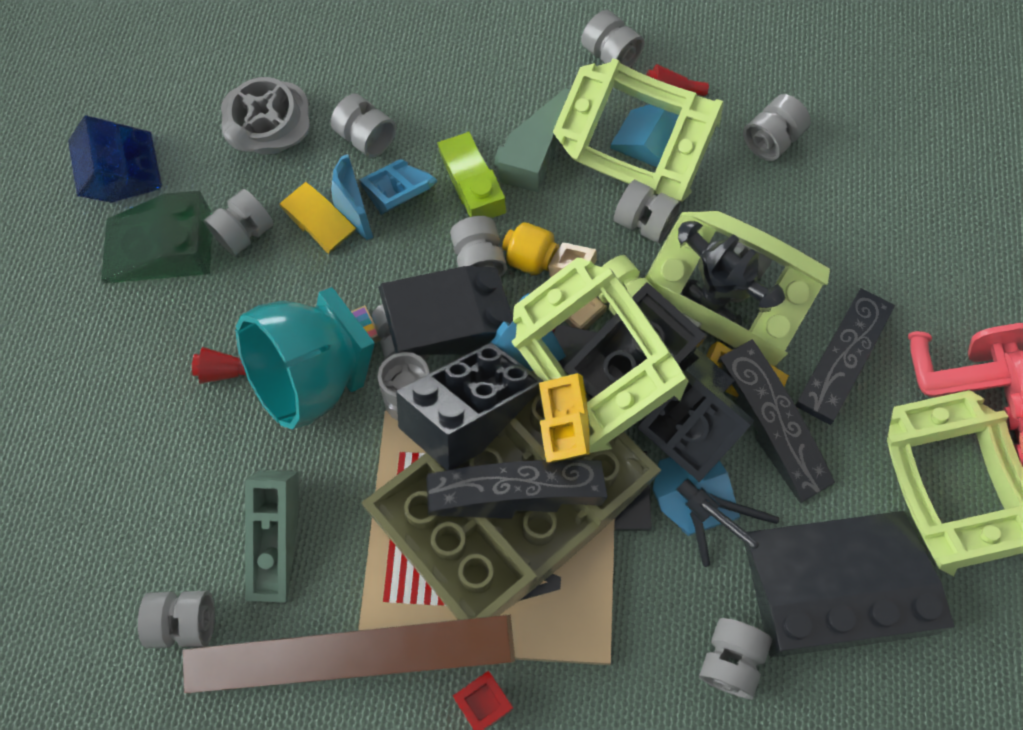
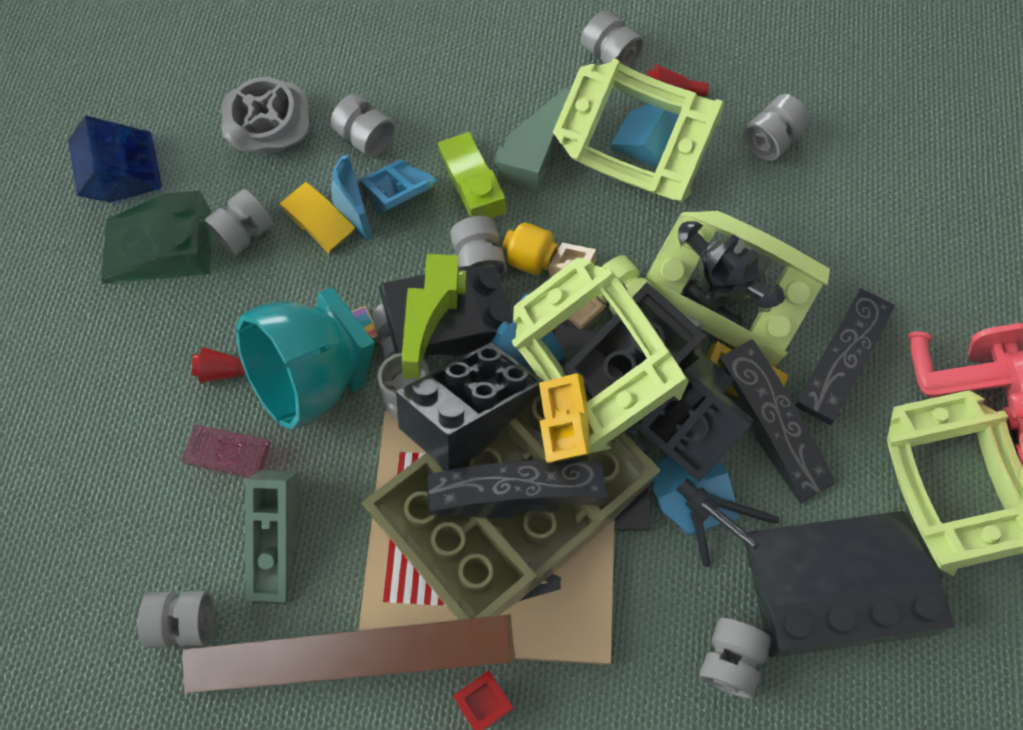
light grey wheel [614,179,681,244] -> none
none -> clear pink plate [181,424,271,478]
none -> lime slope [401,254,466,379]

